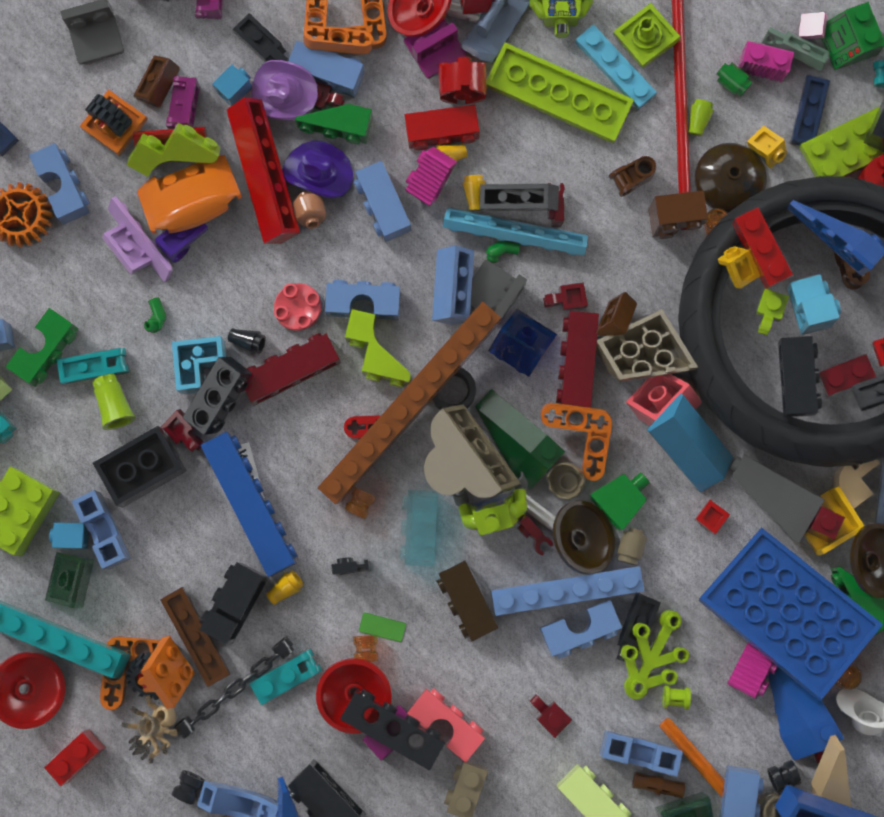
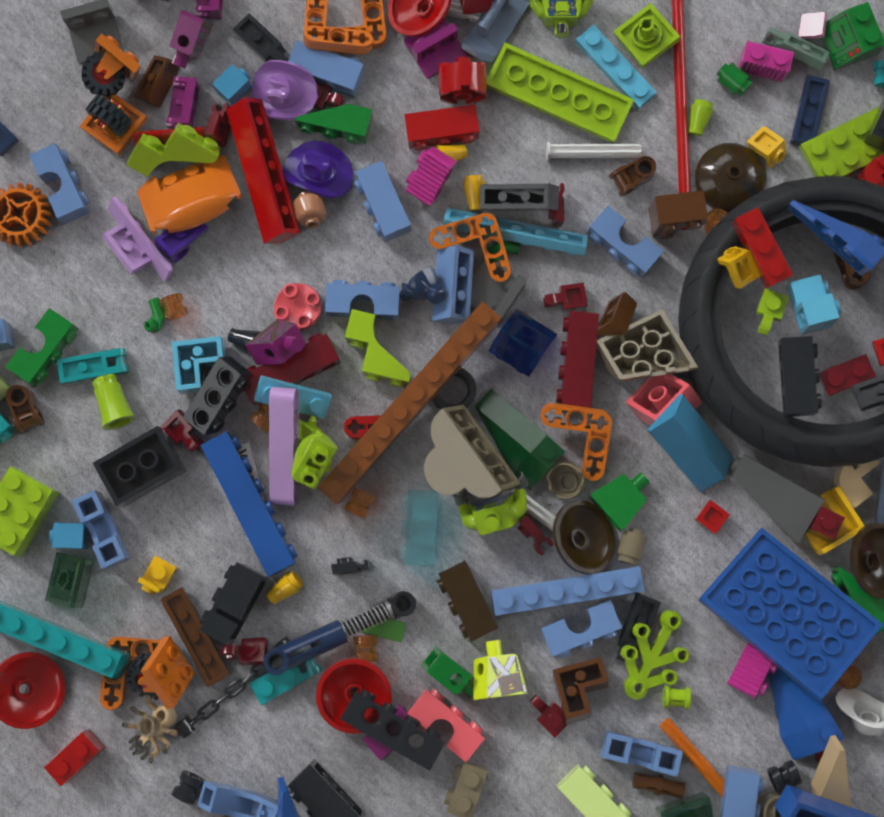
none -> reddish brown piece [6,385,45,434]
none -> plate [81,33,141,98]
none -> yellow bracket [138,555,178,595]
none -> clear orange wheel [159,293,188,320]
none -> magenta torso [170,10,214,69]
none -> dark red plate [205,103,231,147]
none -> dark red plate [221,637,268,666]
none -> magenta torso [245,319,306,365]
none -> clear orange wheel [248,403,269,433]
none -> medium azure plate [253,375,332,419]
none -> piece [263,591,416,675]
none -> lavender beam [269,387,299,506]
none -> lime hips [291,416,338,490]
none -> dark blue hair [399,266,446,304]
none -> green torso [421,646,473,699]
none -> orange beam [429,213,511,282]
none -> torso [473,640,527,700]
none -> white axle [546,142,642,161]
none -> reddish brown brick [552,657,609,725]
none -> medium blue arch [587,206,664,278]

